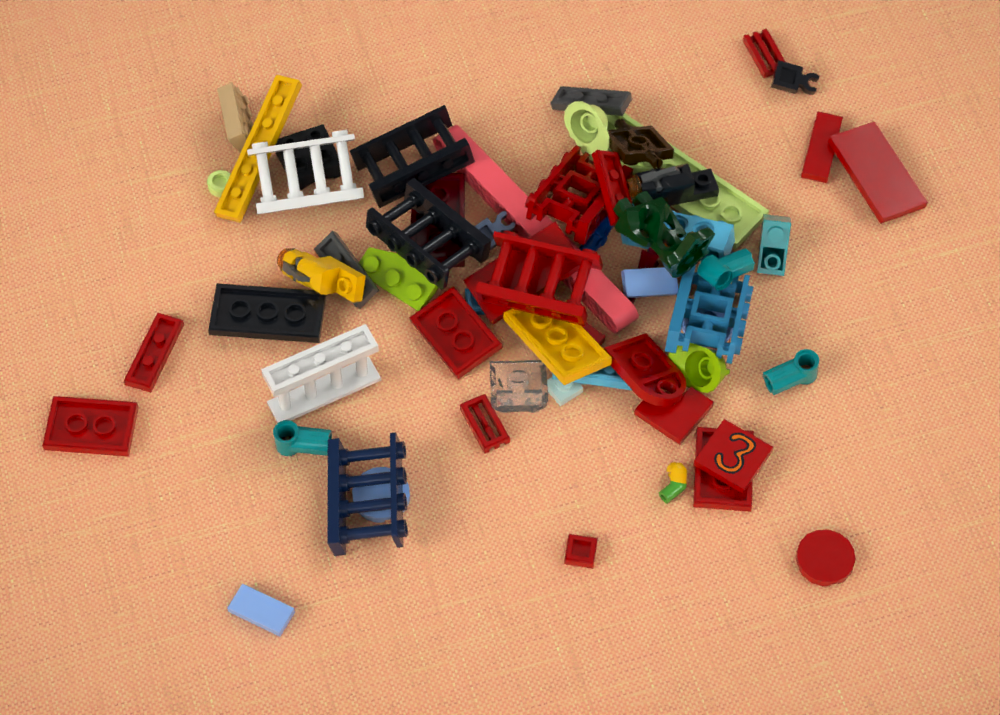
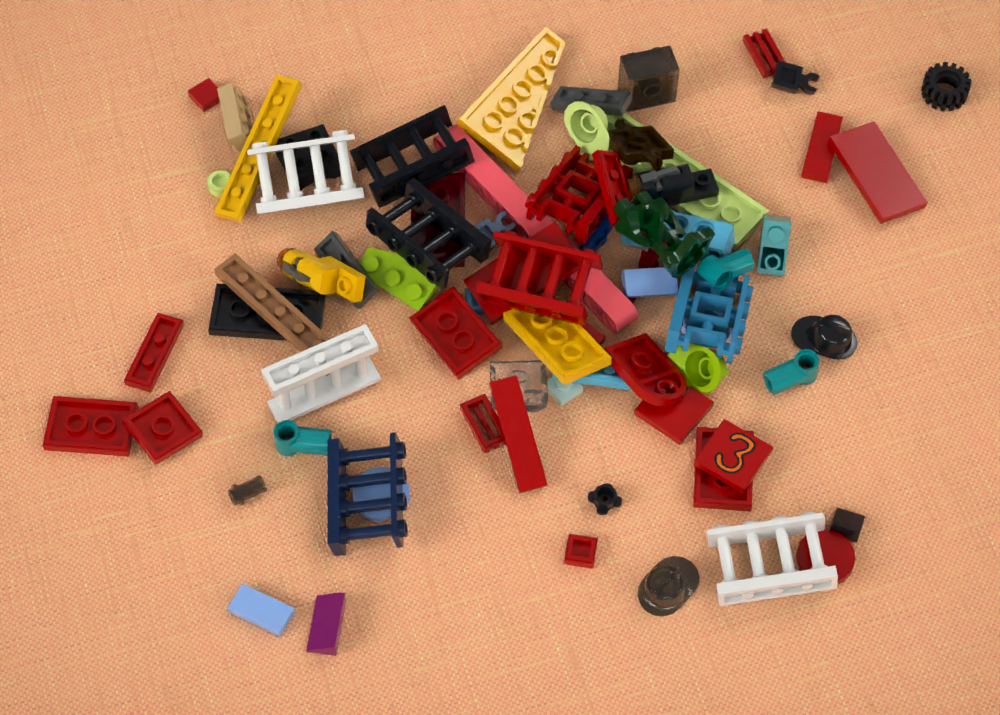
arm [659,462,687,504] -> none
none -> red tile [122,391,203,465]
none -> red tile [188,78,220,112]
none -> medium nougat plate [214,253,330,376]
none -> clear smoke pin [227,475,267,506]
none -> magenta slope [306,592,346,656]
none -> yellow wing [457,26,565,172]
none -> red tile [489,375,548,494]
none -> black plate [588,483,622,515]
none -> clear smoke brick [617,46,680,112]
none -> clear smoke piece [638,556,700,617]
none -> white fence [707,512,838,607]
none -> black piece [791,314,857,360]
none -> black slope [830,507,865,543]
none -> black tyre [921,62,971,111]

